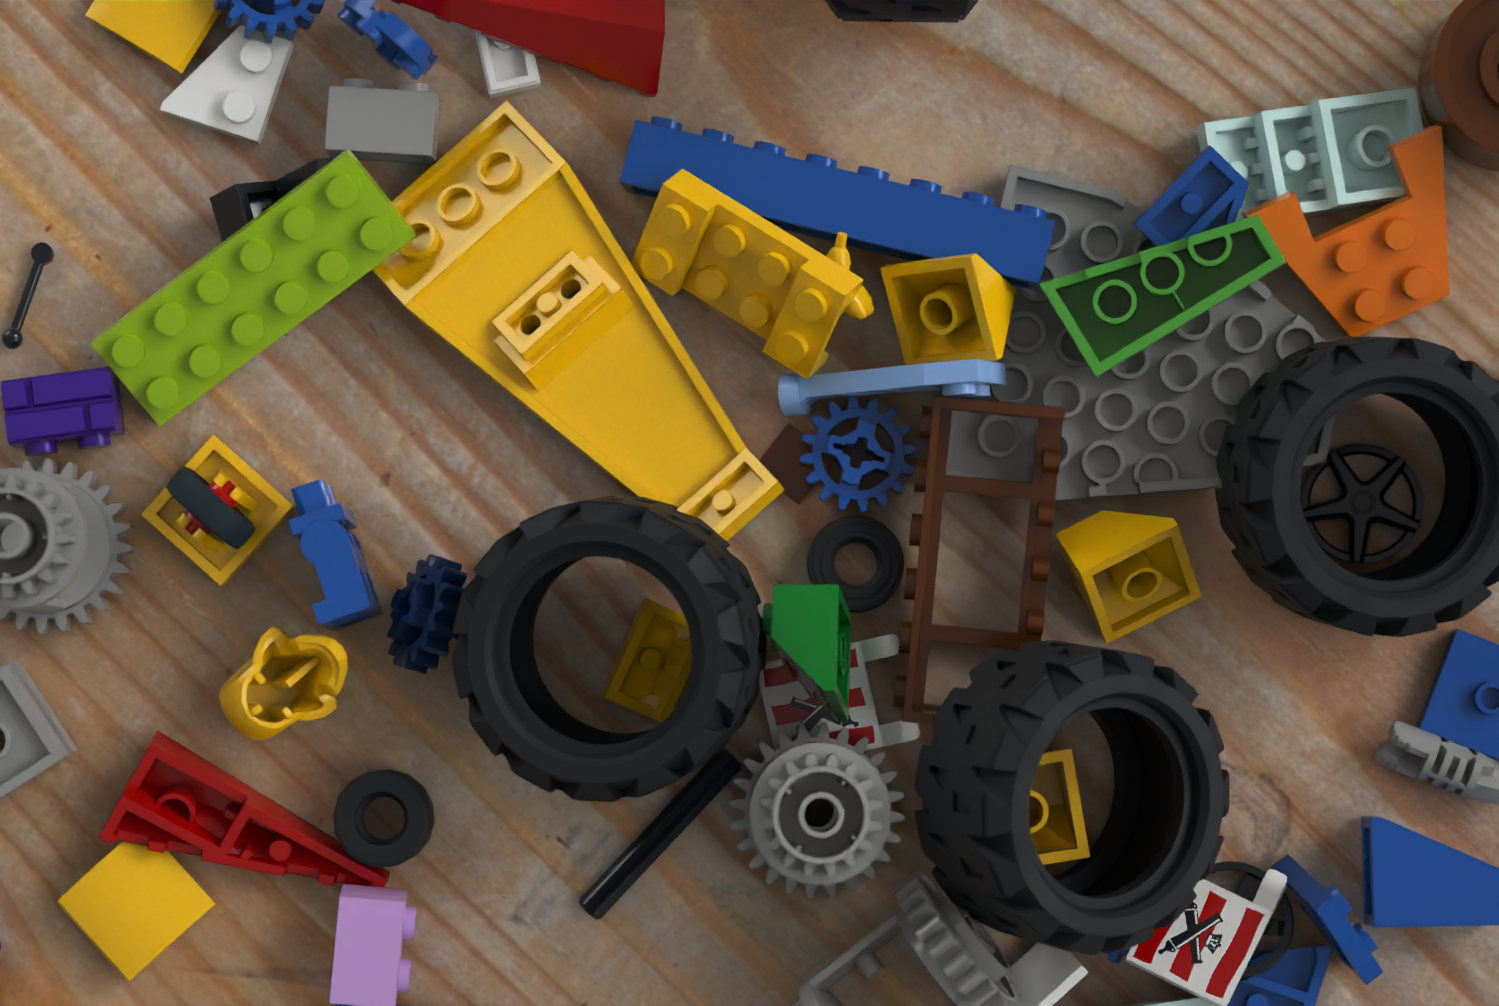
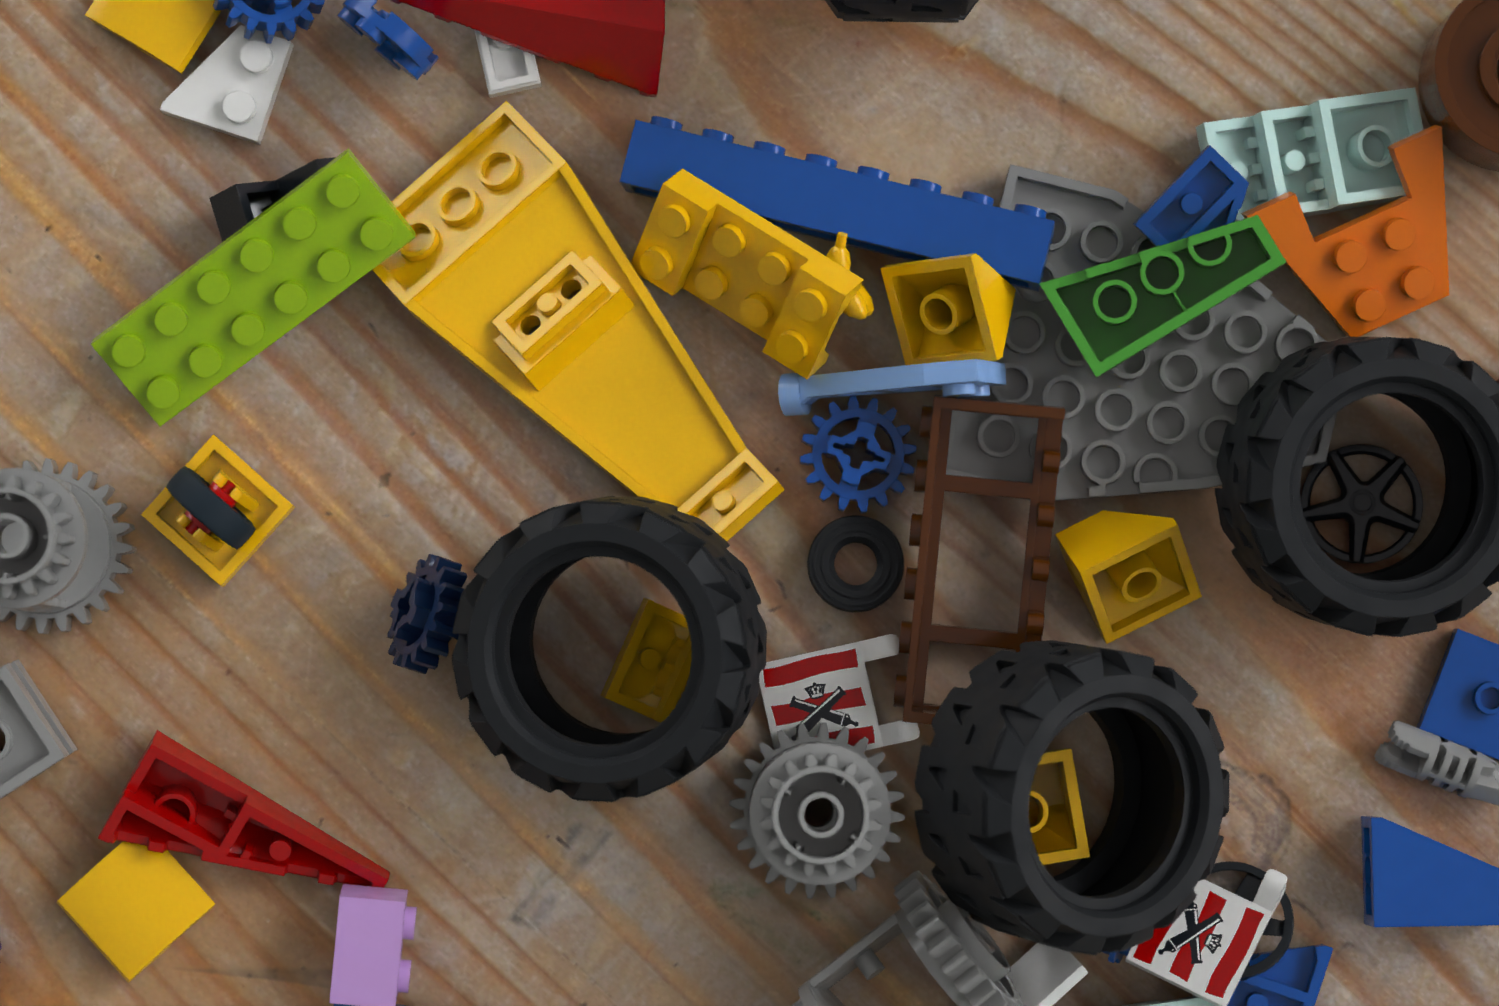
dark purple brick [1,367,125,456] -> none
black hinge [2,242,54,349] -> none
yellow head [218,626,348,741] -> none
blue hips [288,479,383,631] -> none
light grey piece [325,78,441,165] -> none
black tyre [333,769,435,868] -> none
black axle [579,749,741,920] -> none
reddish brown sticker [759,423,834,504] -> none
green slope [763,584,852,722] -> none
blue wing [1271,854,1383,985] -> none

